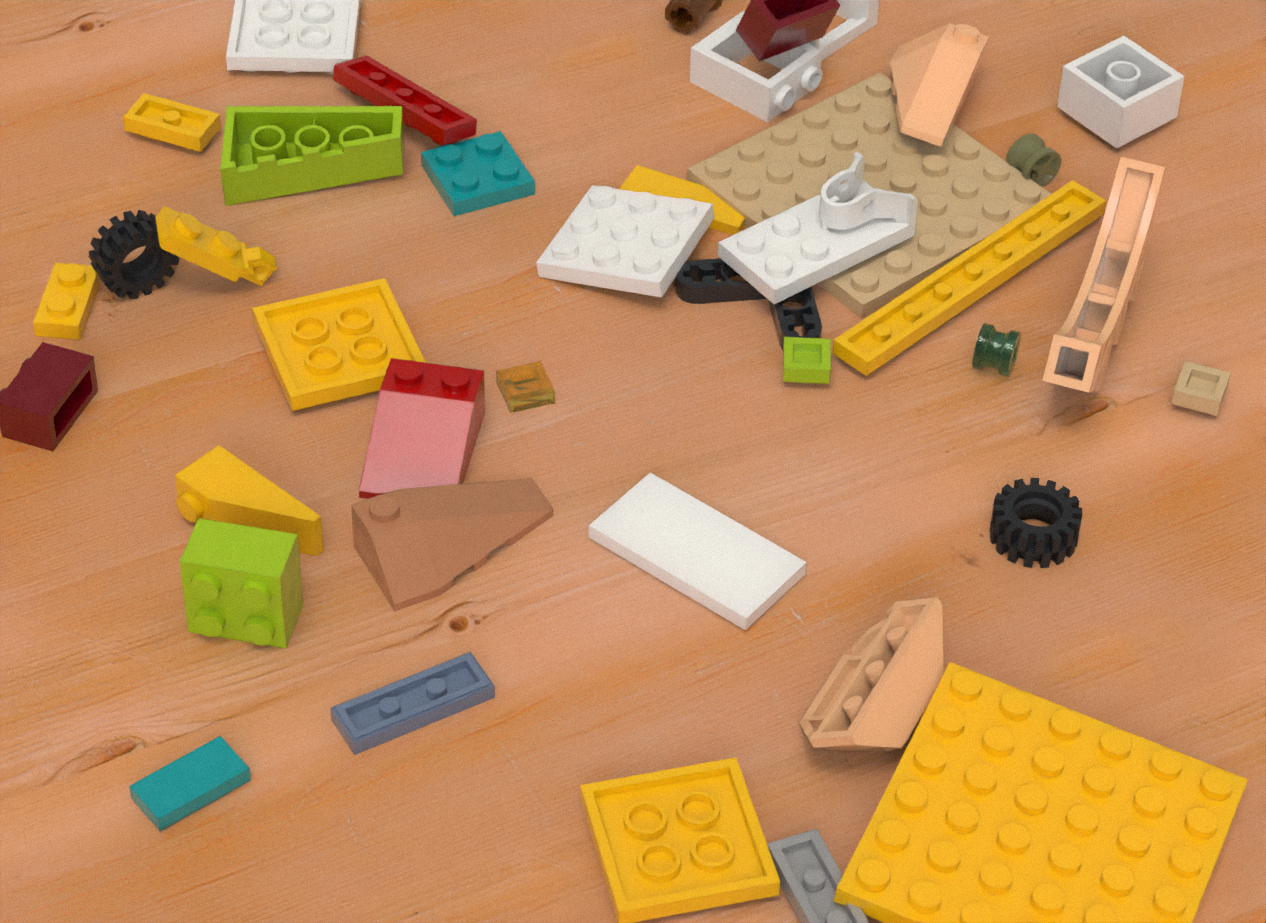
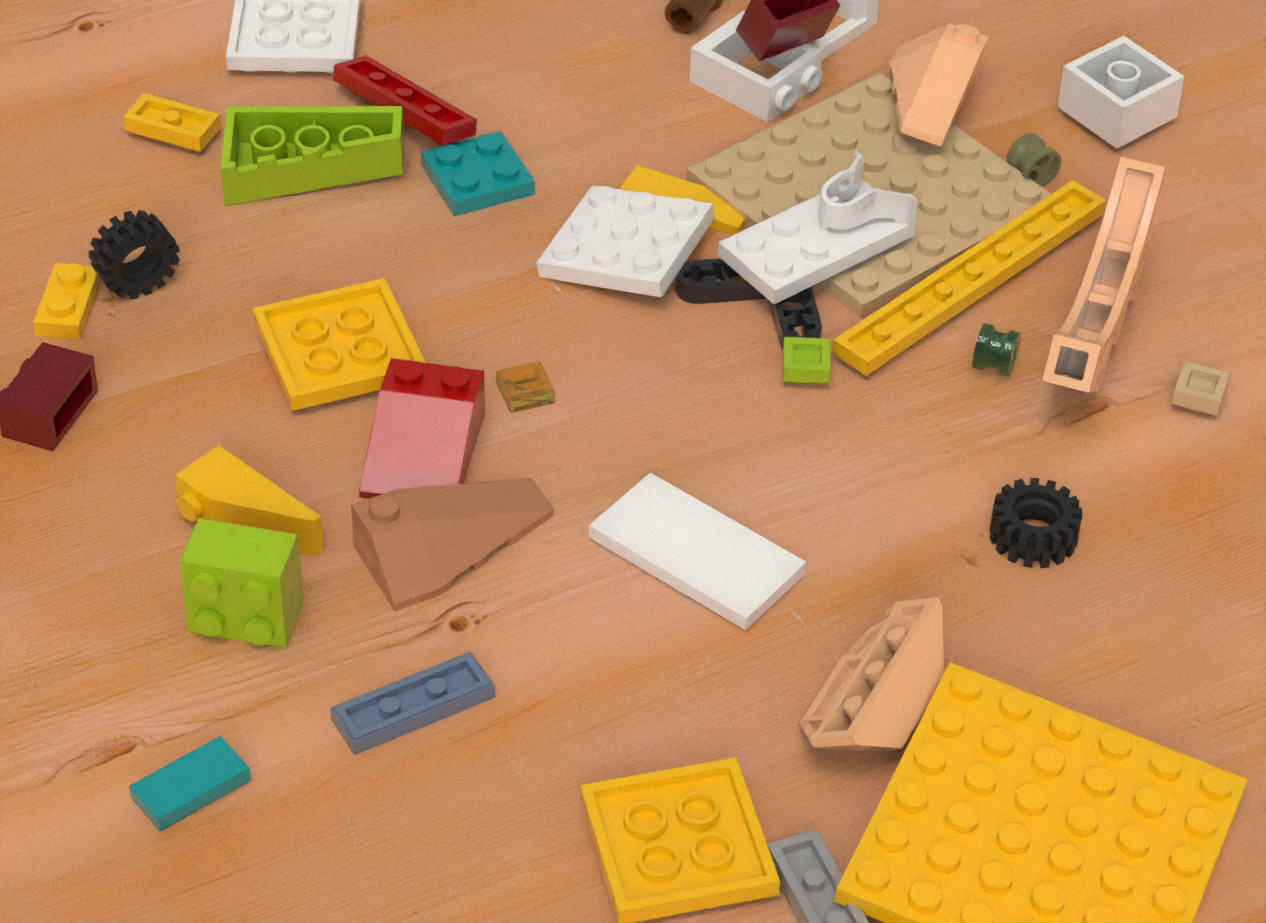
yellow hinge [155,206,277,286] -> none

